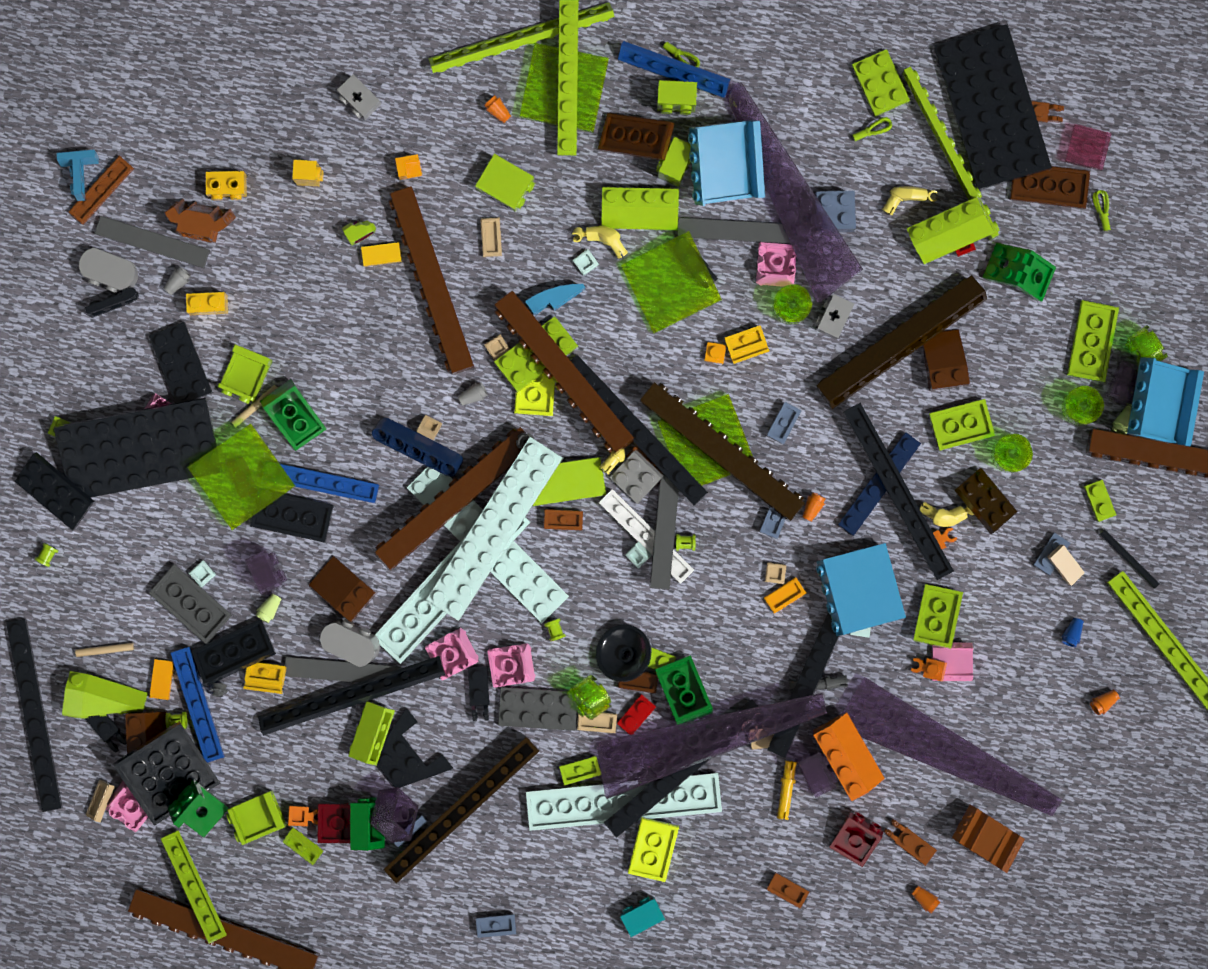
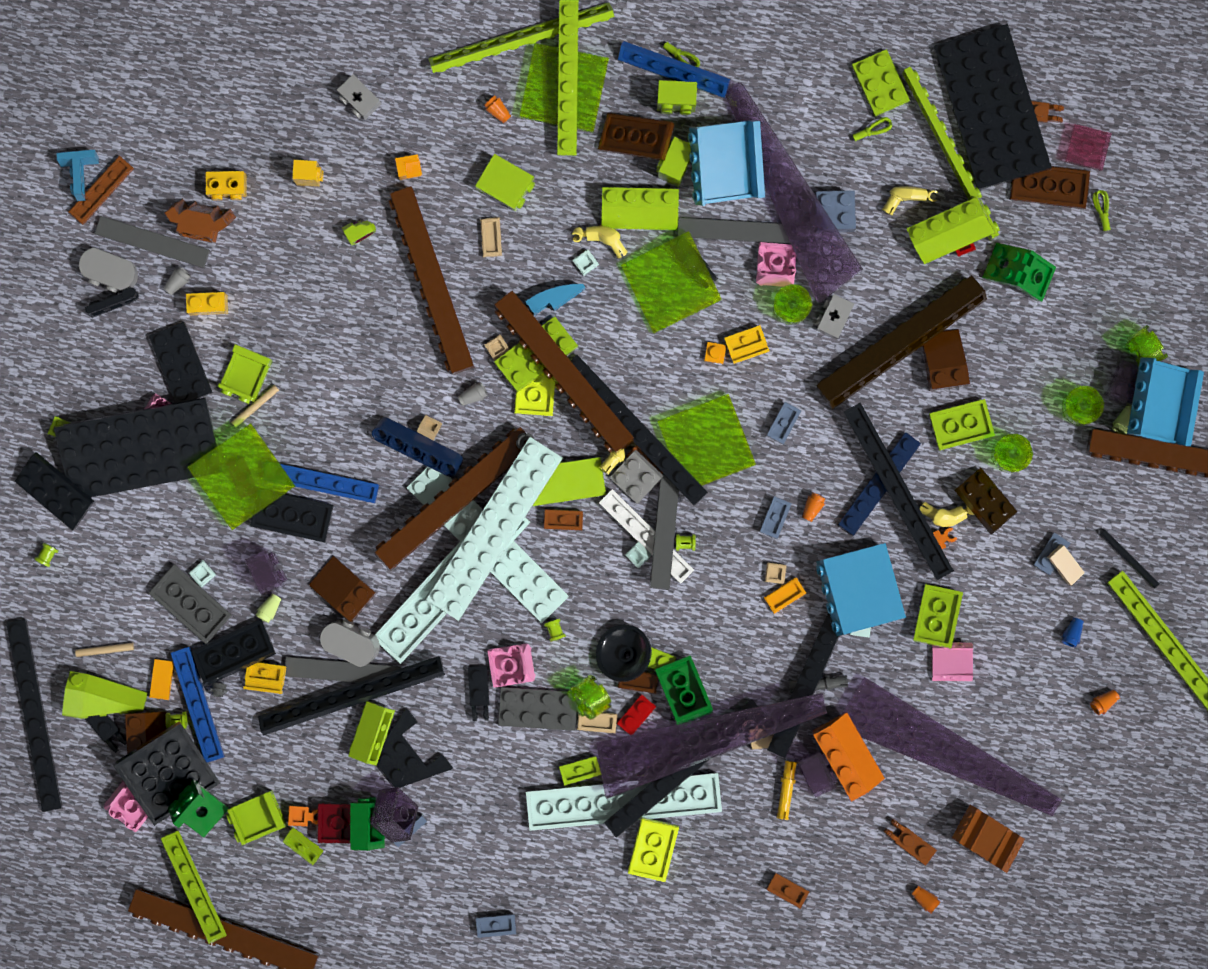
tan tile [86,779,114,822] -> none
green slope [260,379,327,451] -> none
yellow tile [361,242,402,267] -> none
dark brown brick [383,736,540,884] -> none
bright pink slope [425,628,478,680] -> none
teal brick [620,896,665,937] -> none
dark brown brick [640,382,805,522] -> none
dark red plate [829,812,884,867] -> none
orange plate [911,658,947,681] -> none
lime tile [1067,300,1119,383] -> none
lime plate [1084,480,1116,522] -> none

